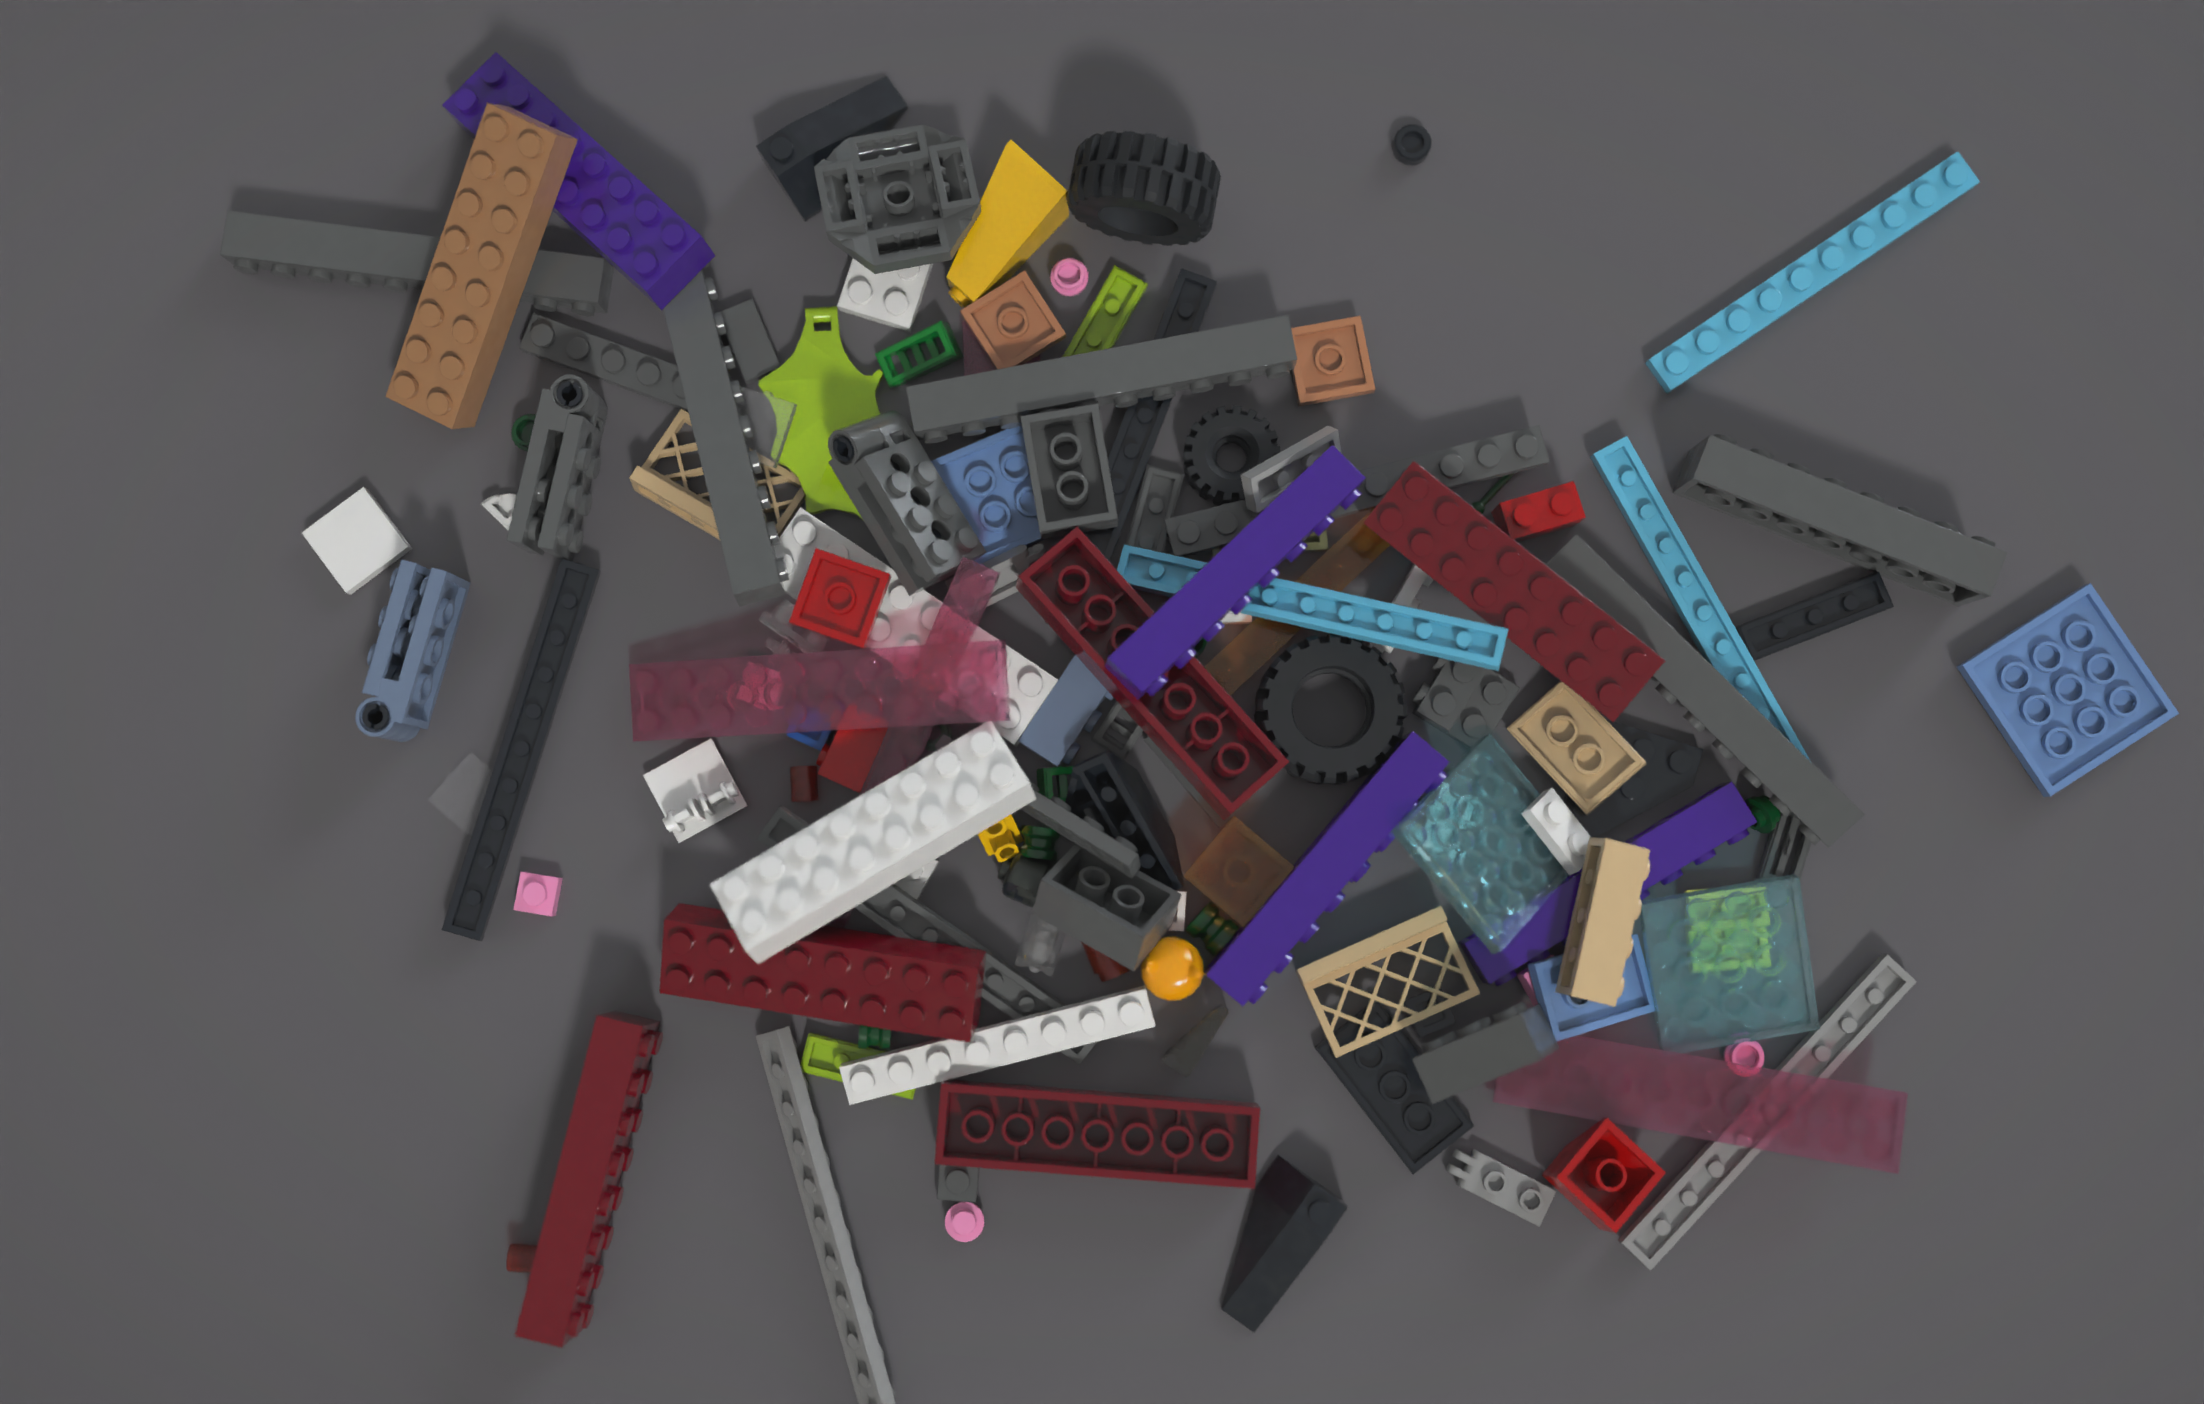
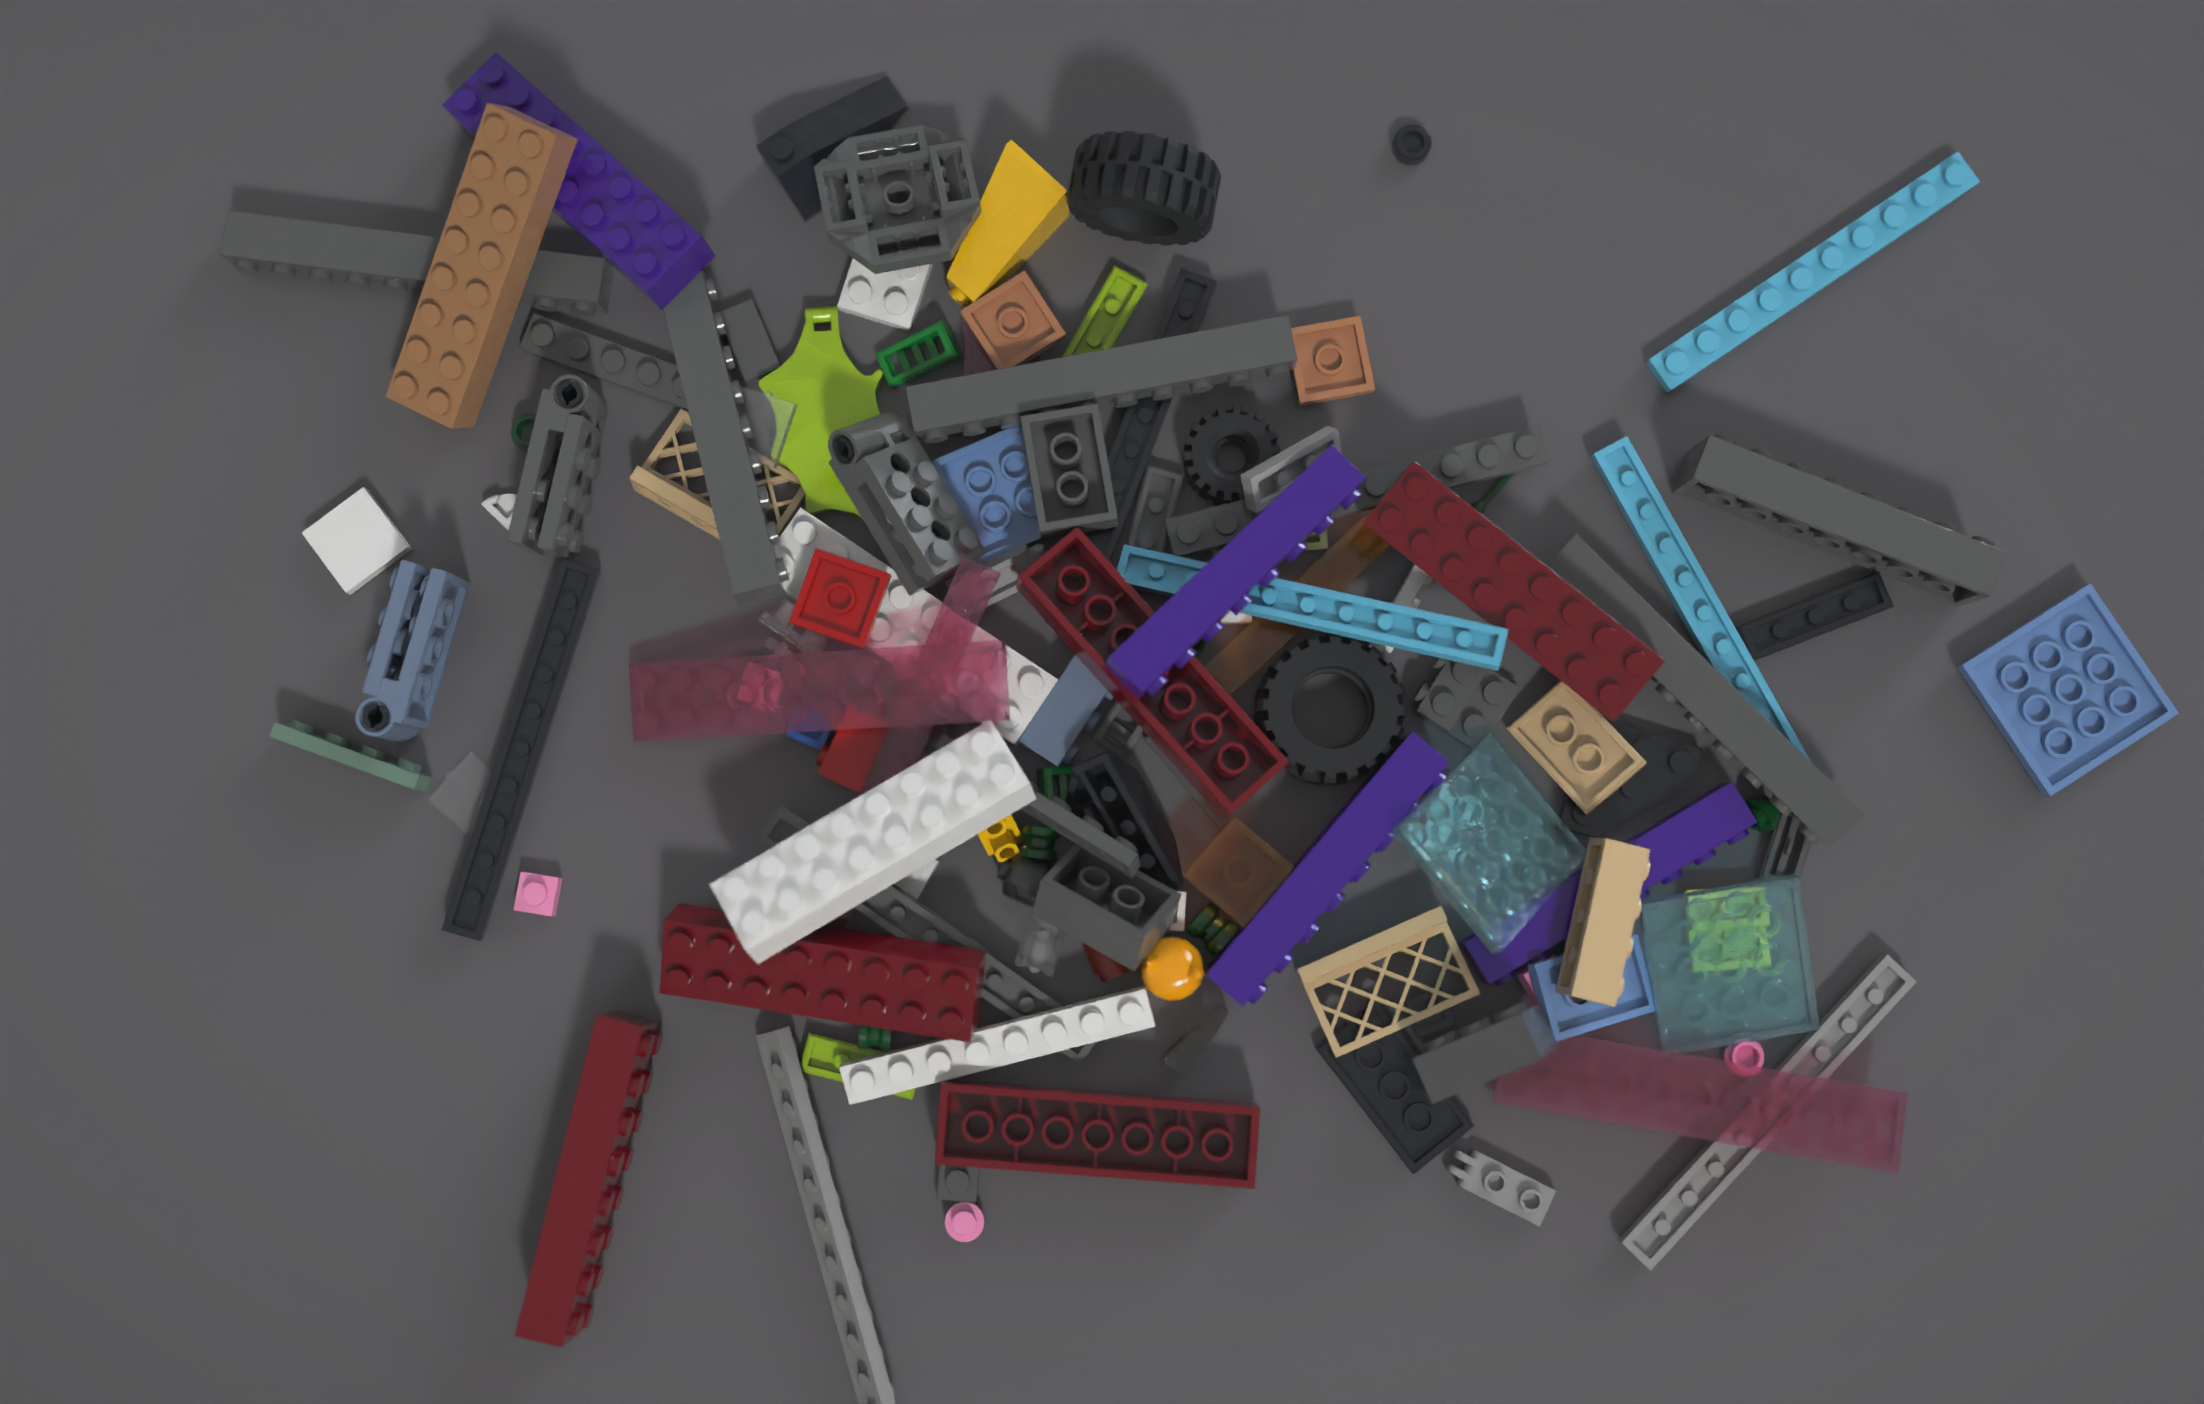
clear red hinge [506,1243,537,1273] -> none
white hinge [643,738,748,843] -> none
clear red hinge [790,765,819,802] -> none
bright pink plate [1050,258,1088,296] -> none
black wedge [1221,1155,1348,1333] -> none
red brick [1491,481,1586,543] -> none
white plate [1521,788,1591,875] -> none
red slope [1542,1117,1666,1233] -> none
none -> sand green plate [269,719,432,791]

